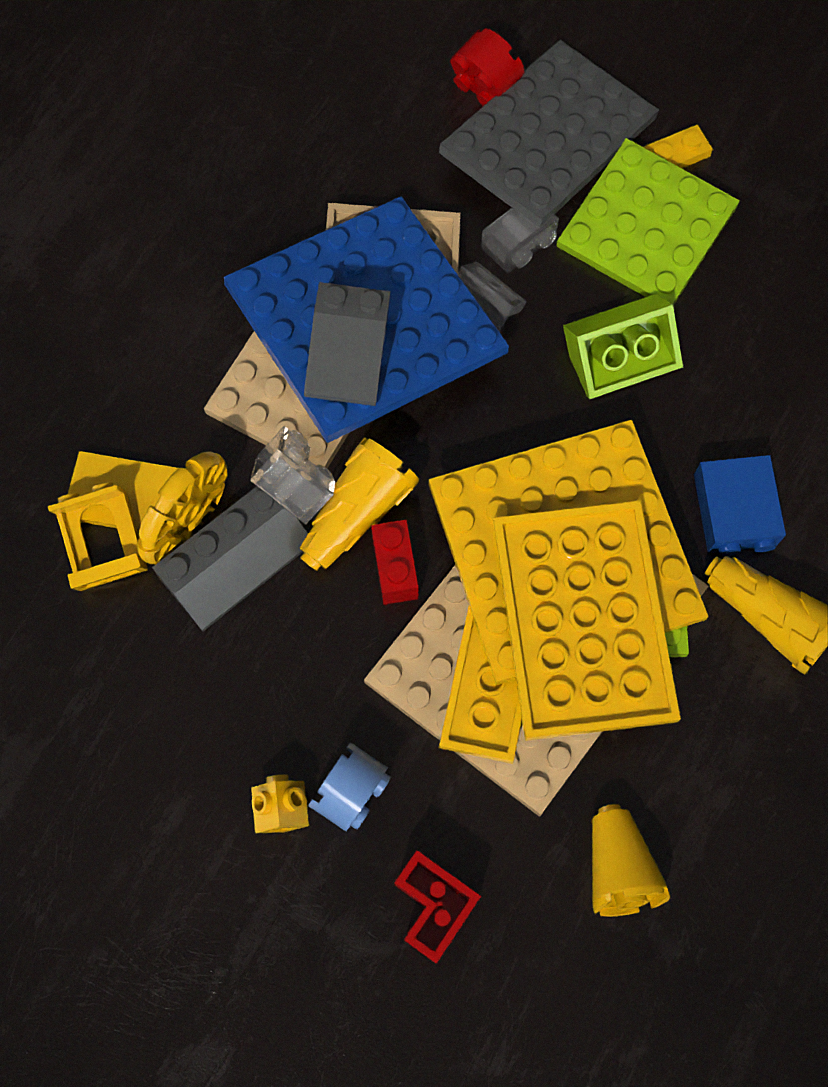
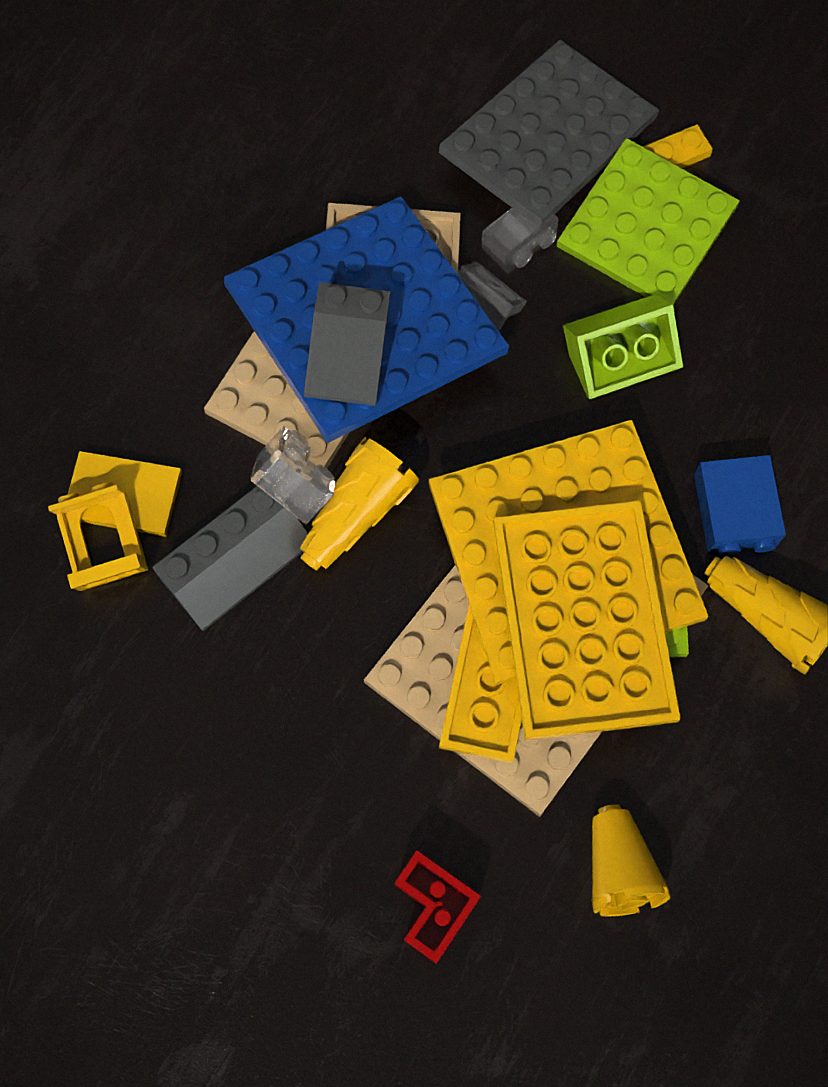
yellow plate [137,452,227,564] -> none
yellow brick [251,775,309,833] -> none
medium blue brick [308,742,391,831] -> none
red brick [371,520,418,605] -> none
red brick [450,28,524,106] -> none

